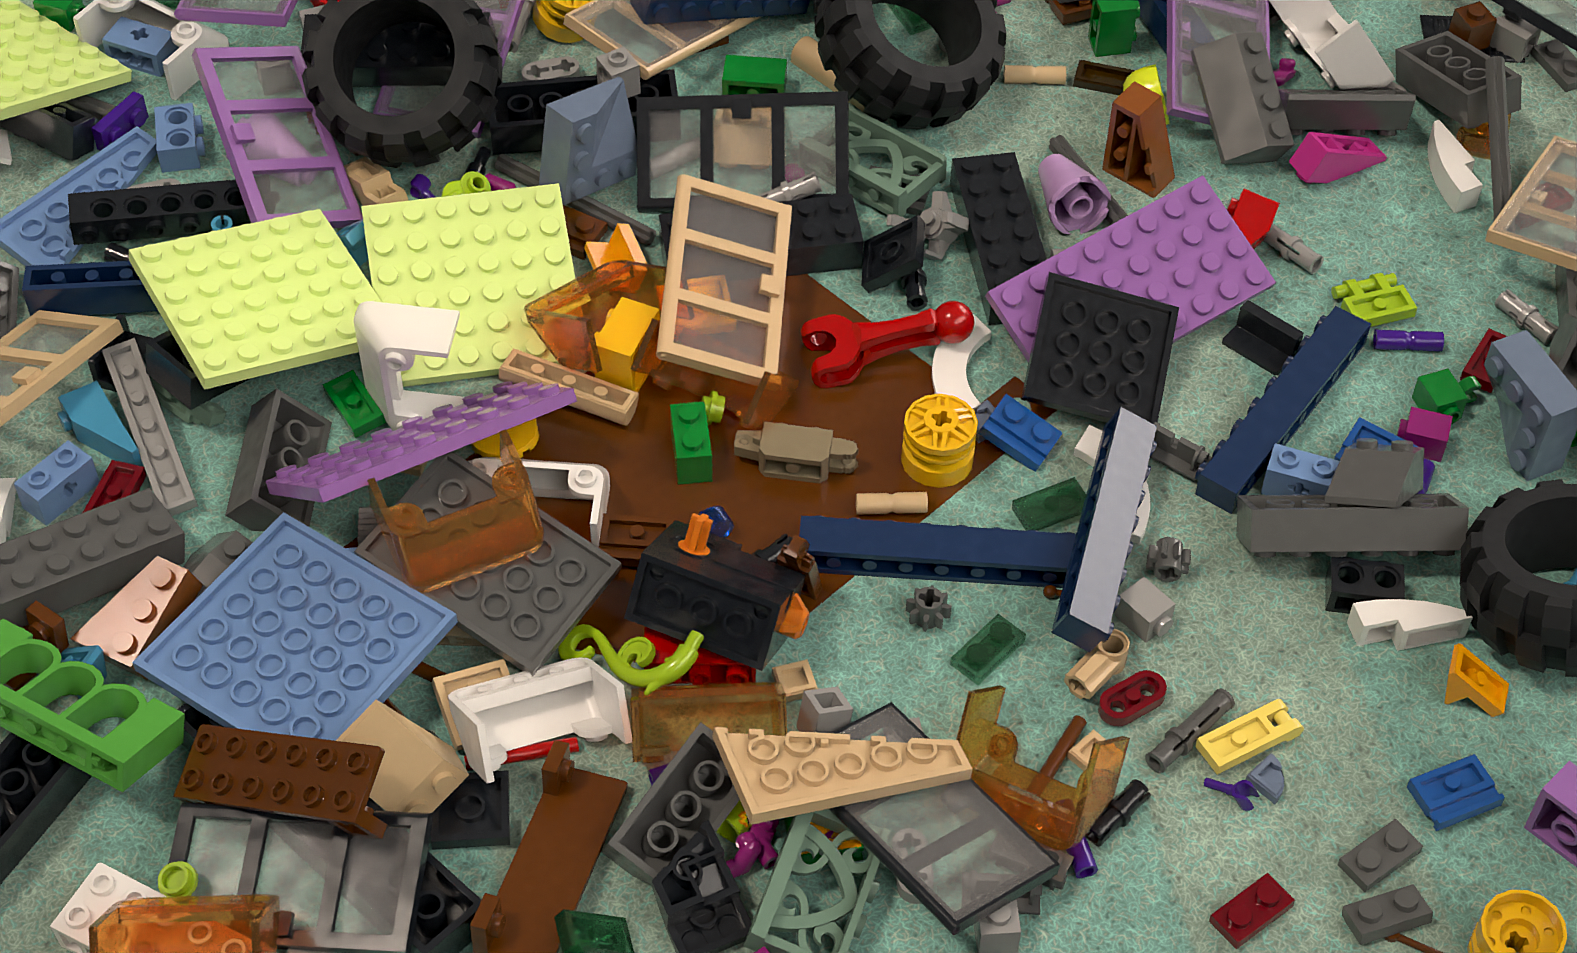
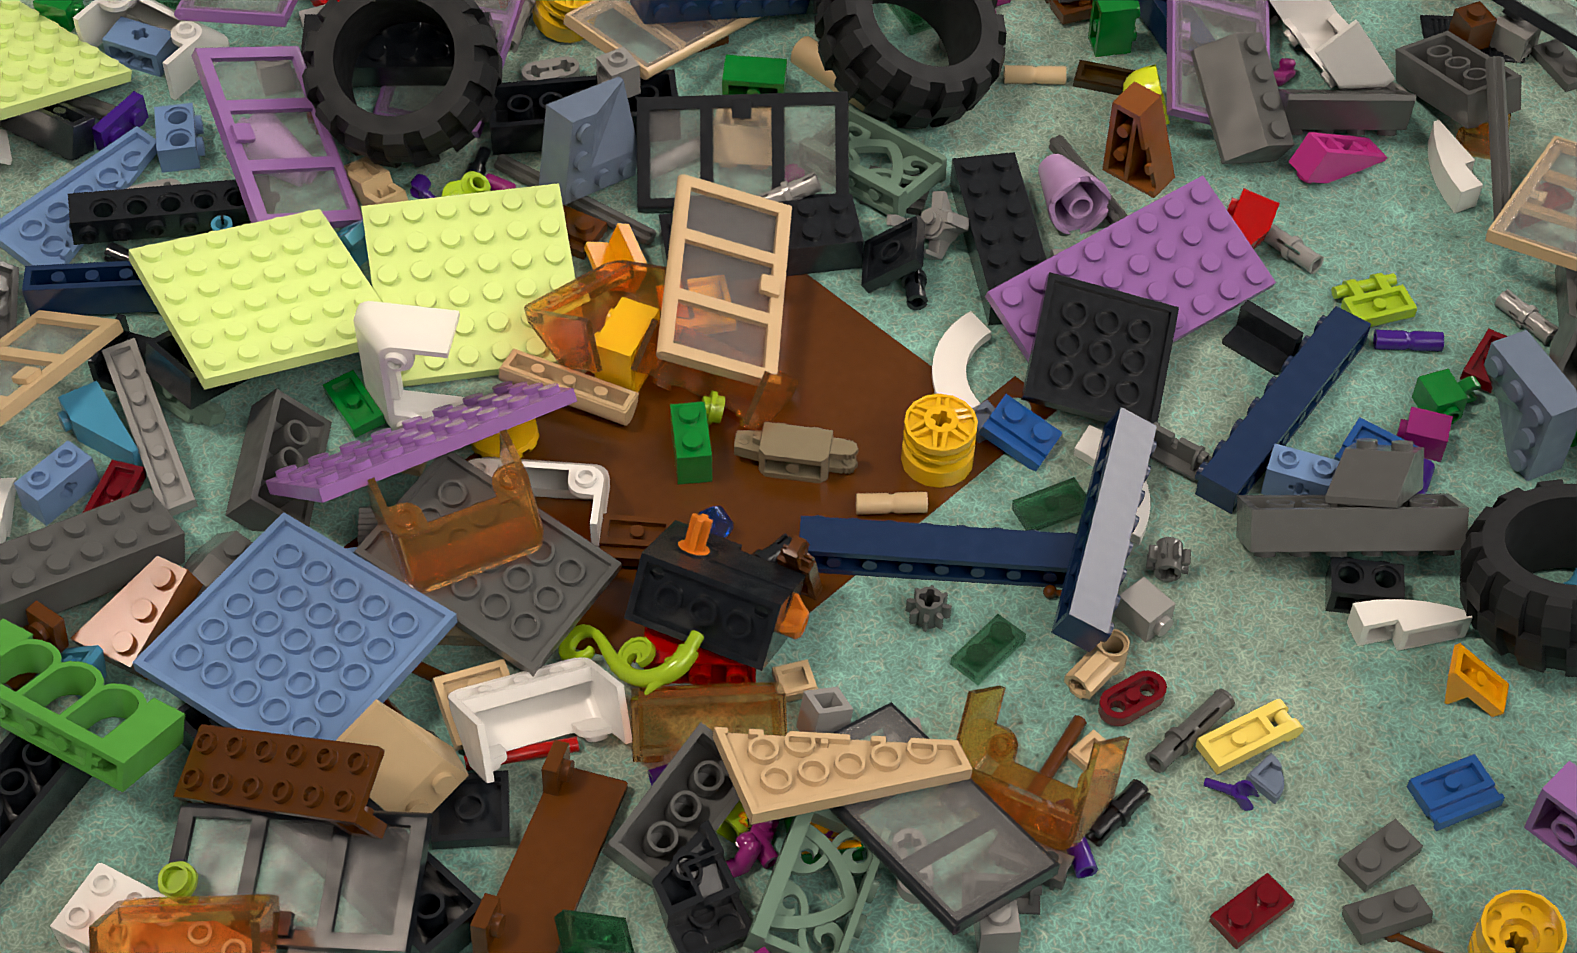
red piece [800,301,975,388] -> none

